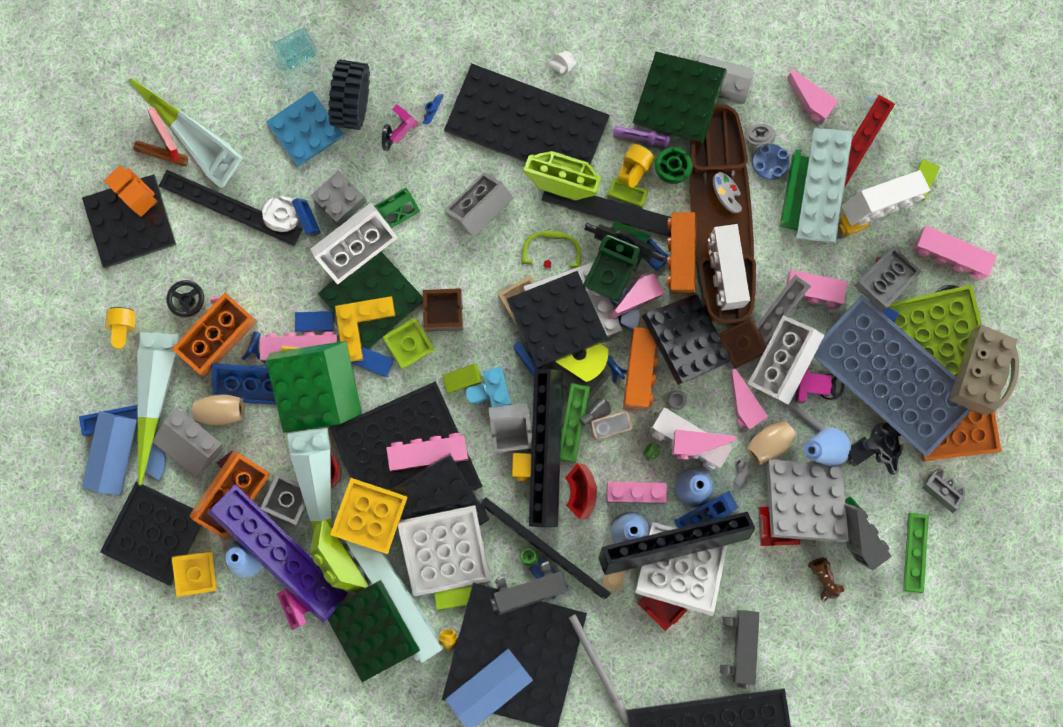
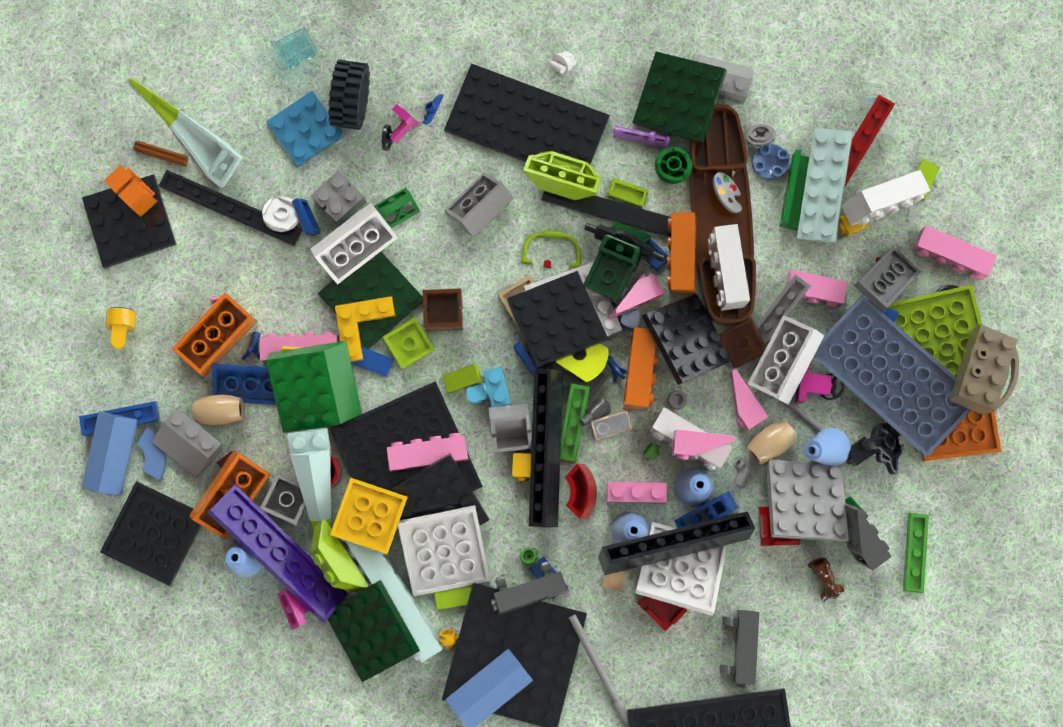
light aqua plate [137,332,180,485] -> none
tile [147,107,180,162] -> none
black piece [166,280,204,317] -> none
yellow plate [172,551,217,597] -> none
blue tile [295,311,334,332] -> none
black tile [481,497,611,600] -> none
yellow piece [618,143,655,188] -> none
bright pink slope [787,69,838,124] -> none
dark grey plate [922,469,965,513] -> none

